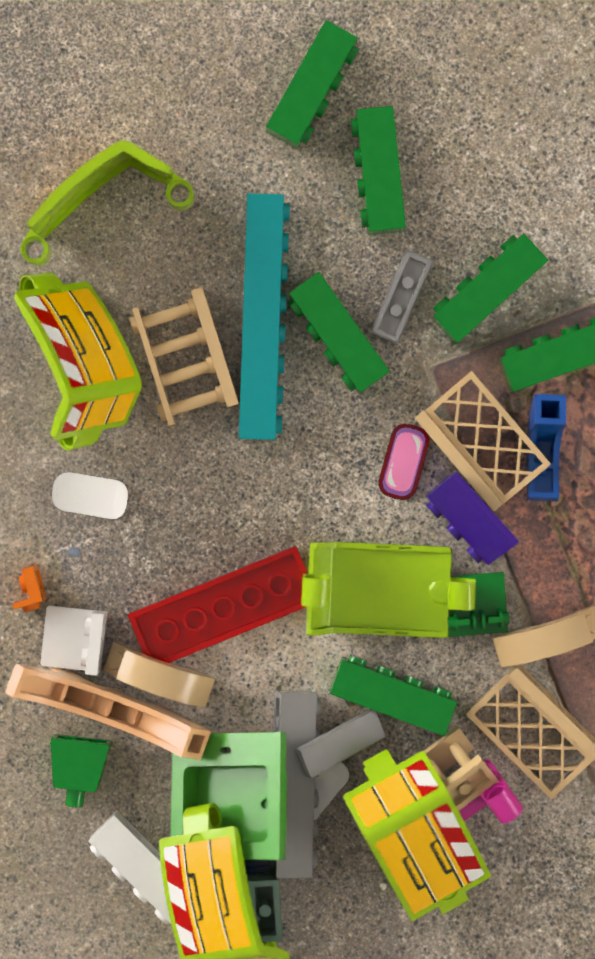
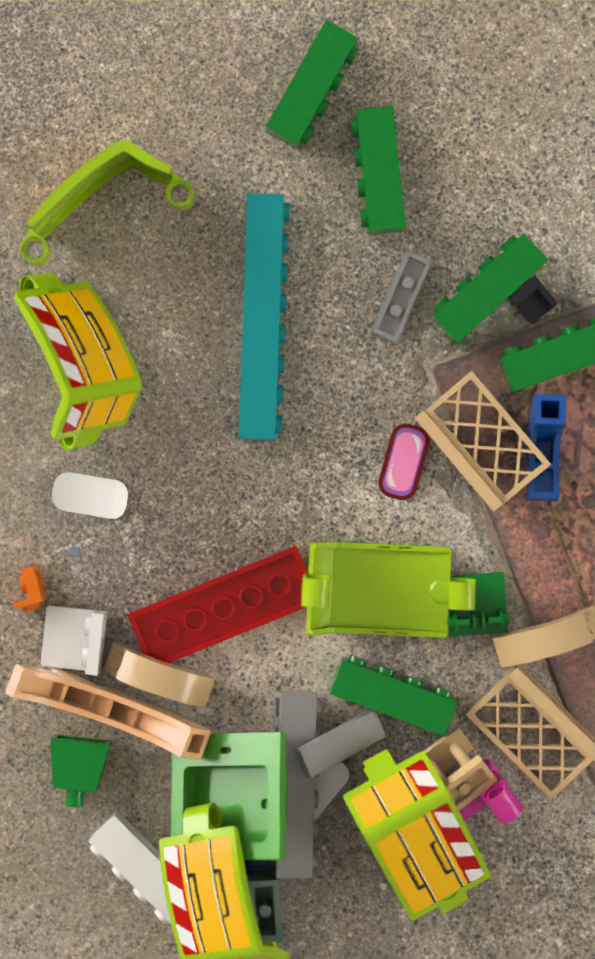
tan fence [129,287,240,427] -> none
green brick [288,272,390,394] -> none
dark purple slope [425,472,519,565] -> none
none -> black panel [508,276,558,324]

